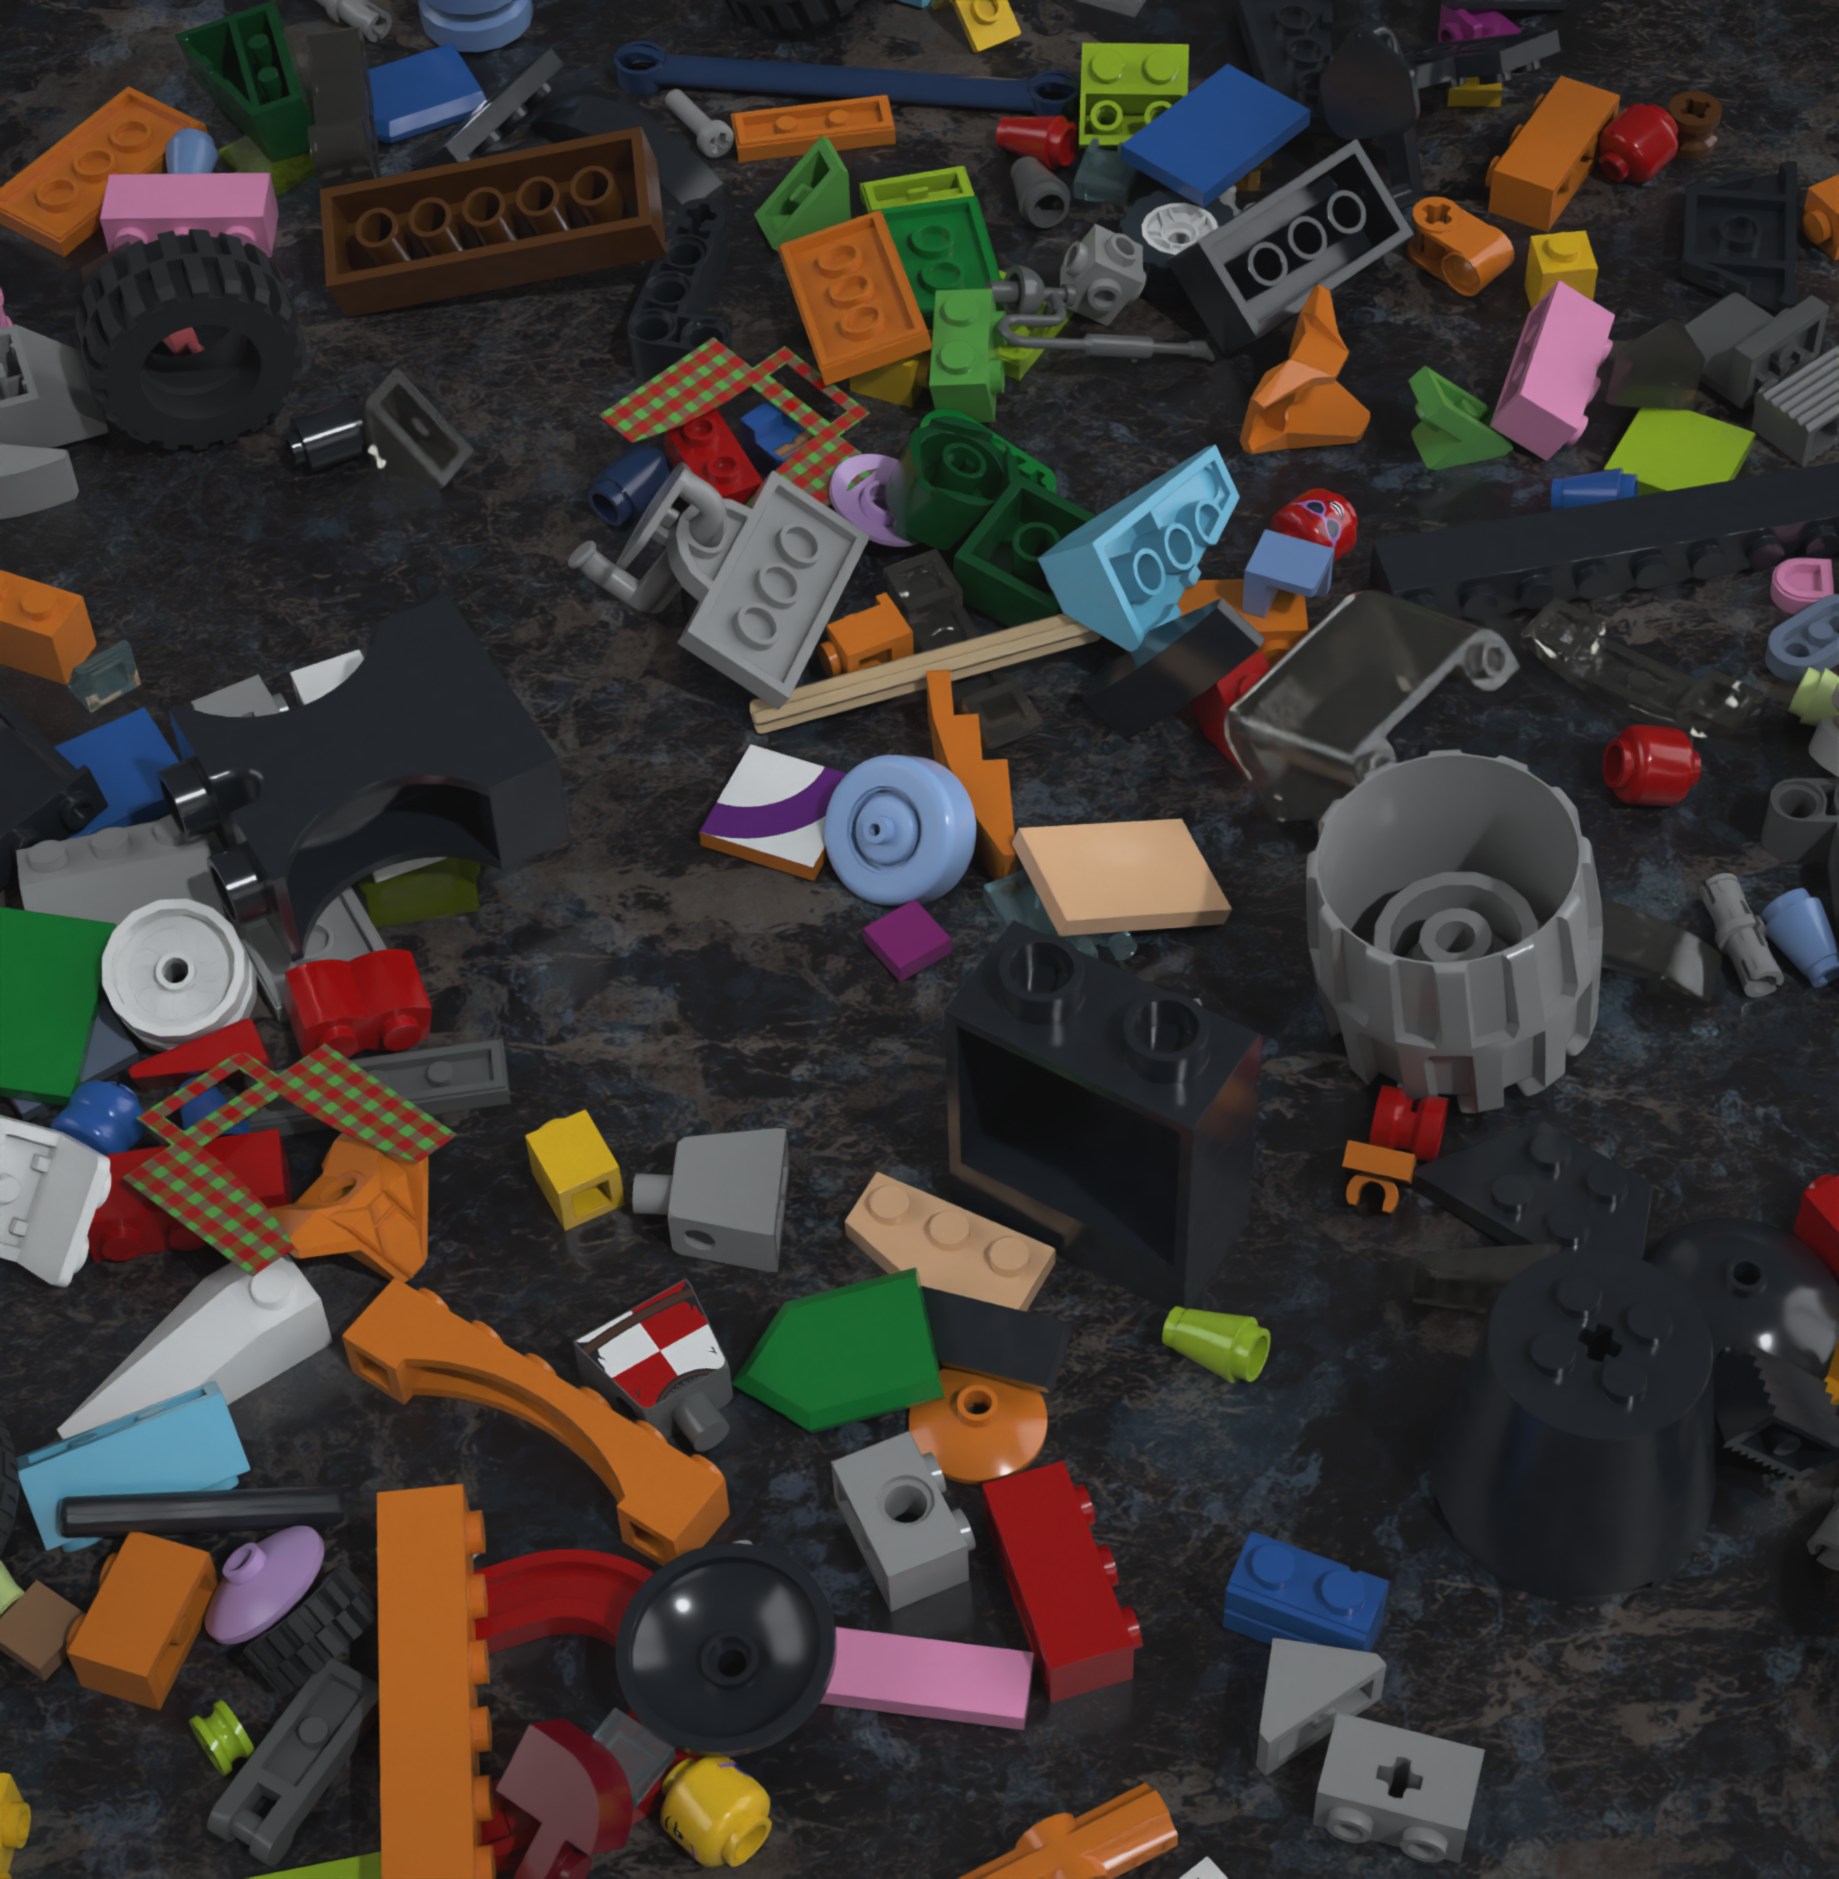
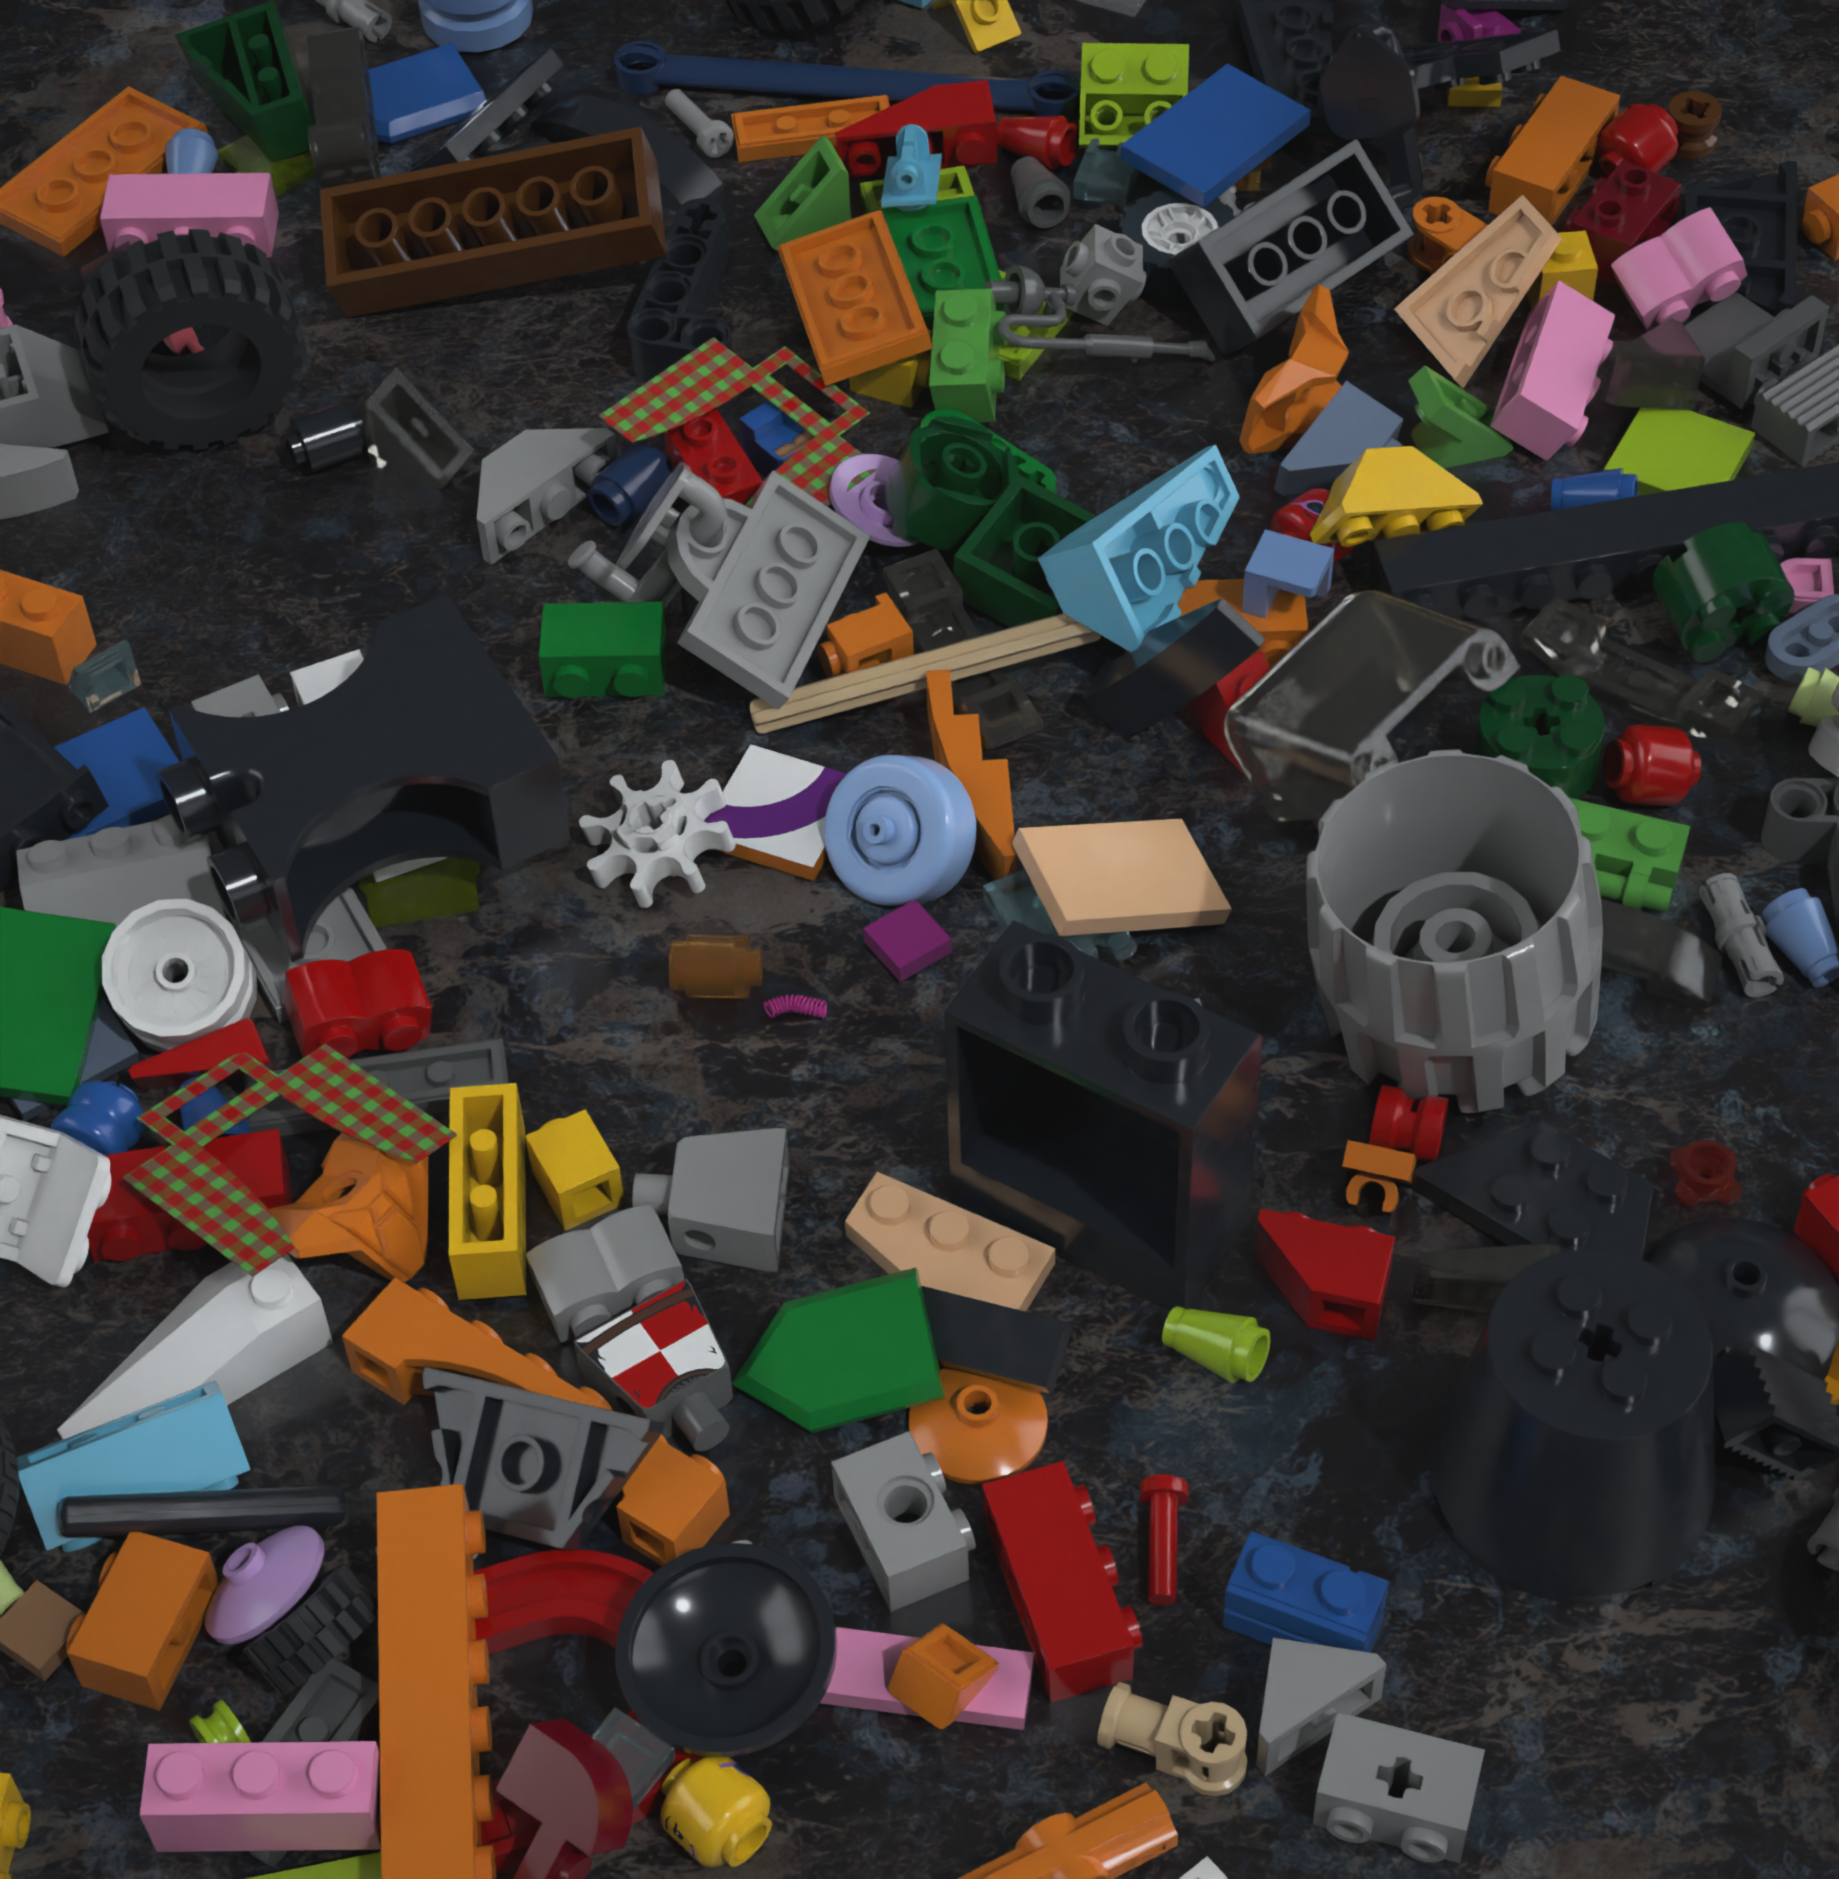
none -> bright pink brick [140,1741,381,1852]
none -> black wing [422,1367,665,1550]
none -> yellow brick [449,1083,526,1300]
none -> light grey slope [477,428,617,565]
none -> light grey brick [526,1205,684,1342]
none -> green brick [539,602,667,698]
none -> white gear [579,760,736,908]
none -> clear orange brick [669,934,763,999]
none -> dark pink leg [763,994,827,1019]
none -> red slope [835,80,997,178]
none -> medium azure hinge [881,124,942,211]
none -> orange slope [888,1623,1000,1730]
none -> tan connector [1097,1681,1247,1797]
none -> red piece [1140,1474,1189,1606]
none -> red slope [1255,1209,1395,1341]
none -> sand blue slope [1273,381,1404,496]
none -> yellow slope [1310,446,1483,547]
none -> light nougat wing [1394,195,1562,389]
none -> dark green brick [1474,675,1605,799]
none -> dark red brick [1564,160,1682,286]
none -> bright green plate [1568,797,1691,913]
none -> bright pink brick [1611,207,1747,333]
none -> dark green brick [1652,522,1794,663]
none -> clear red plate [1669,1140,1742,1206]

